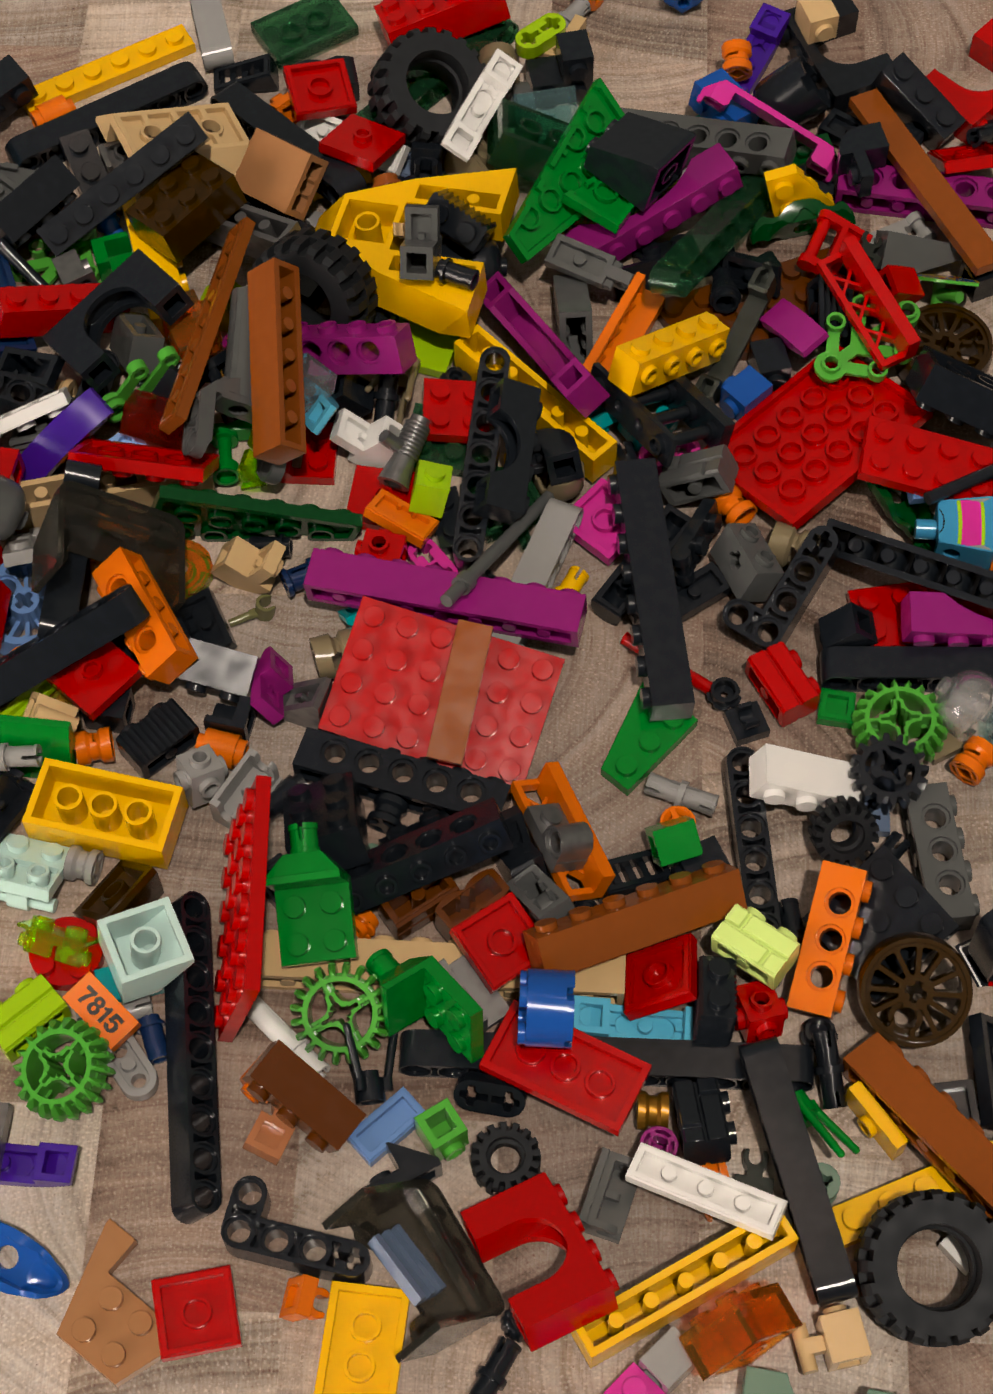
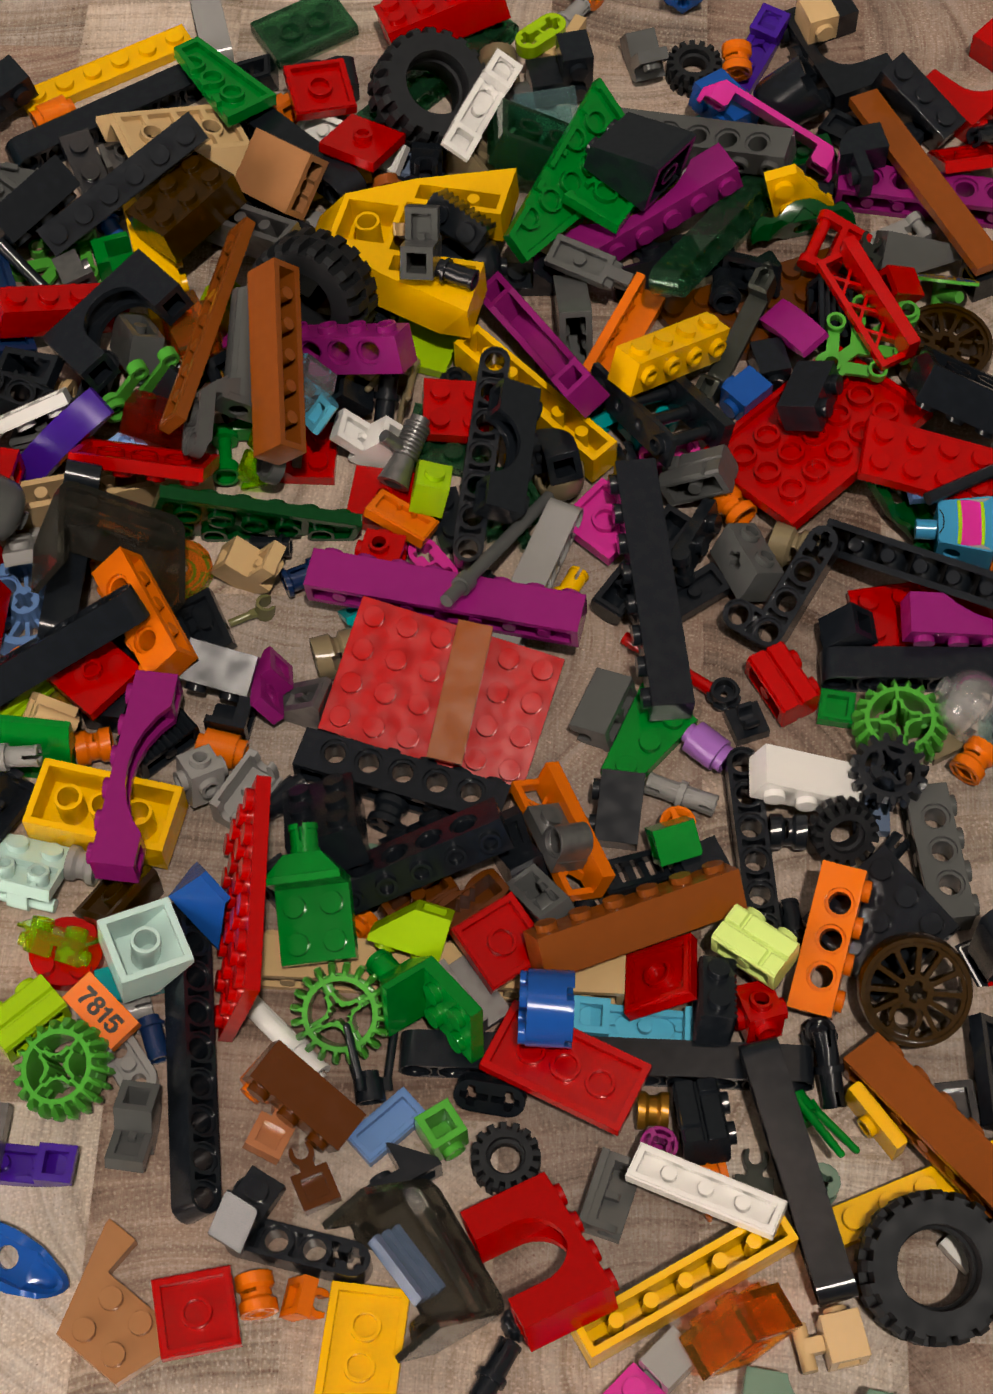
none -> magenta arch [86,670,183,883]
none -> dark grey brick [104,1079,161,1173]
none -> blue slope [168,862,231,950]
none -> green wing [174,36,276,128]
none -> slope [208,1165,286,1256]
none -> orange wheel [234,1269,279,1321]
none -> reddish brown plate [288,1142,342,1216]
none -> lime slope [367,899,456,962]
none -> black slope [504,251,565,296]
none -> dark grey hinge [569,667,637,752]
none -> black brick [589,768,646,851]
none -> dark grey brick [619,27,669,83]
none -> black tyre [666,40,722,98]
none -> medium lavender brick [681,722,734,773]
none -> black wheel [768,814,808,851]
none -> black brick [776,361,844,432]

